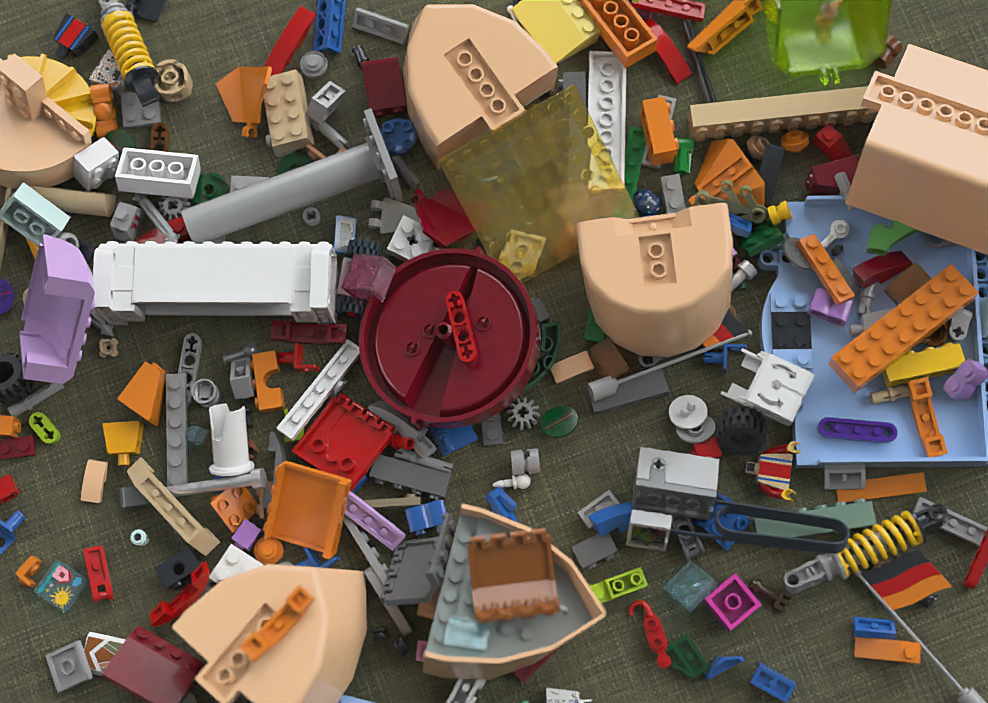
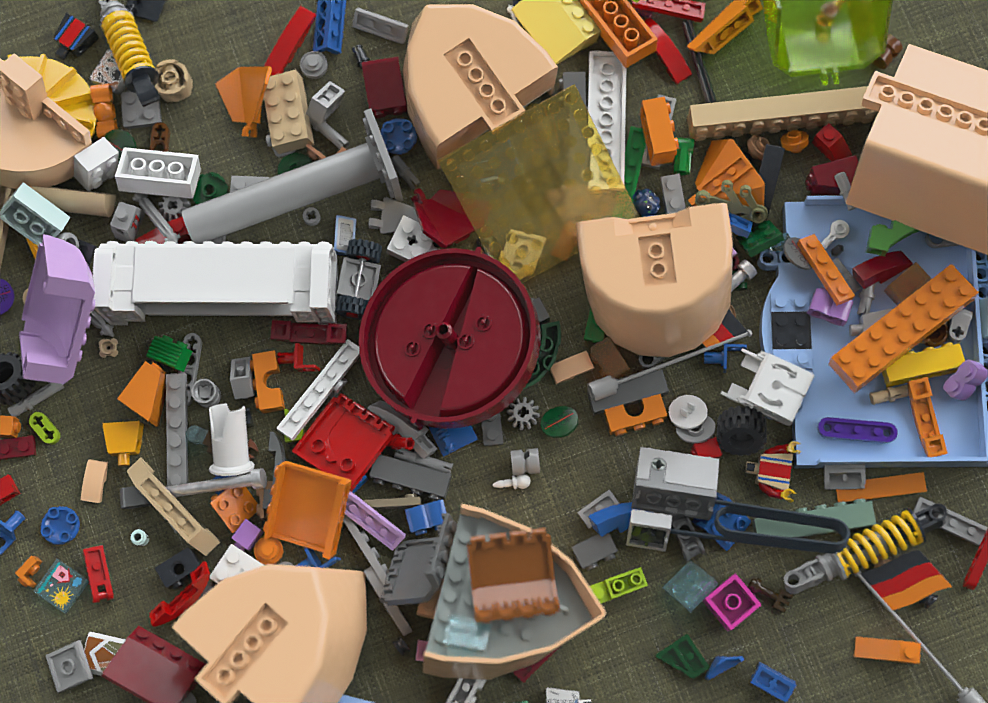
flat silver bar [222,343,258,363] -> none
orange slope [239,584,315,662] -> none
clear pink brick [341,253,396,301] -> none
black bush [372,627,391,641] -> none
red beam [446,291,478,364] -> none
blue rock [485,487,518,522] -> none
red piece [628,600,671,669] -> none
yellow wheel [768,201,793,225] -> none
blue plate [852,617,896,640] -> none
none -> blue dish [41,506,80,545]
none -> green brick [146,335,193,372]
none -> orange arch [604,394,667,436]

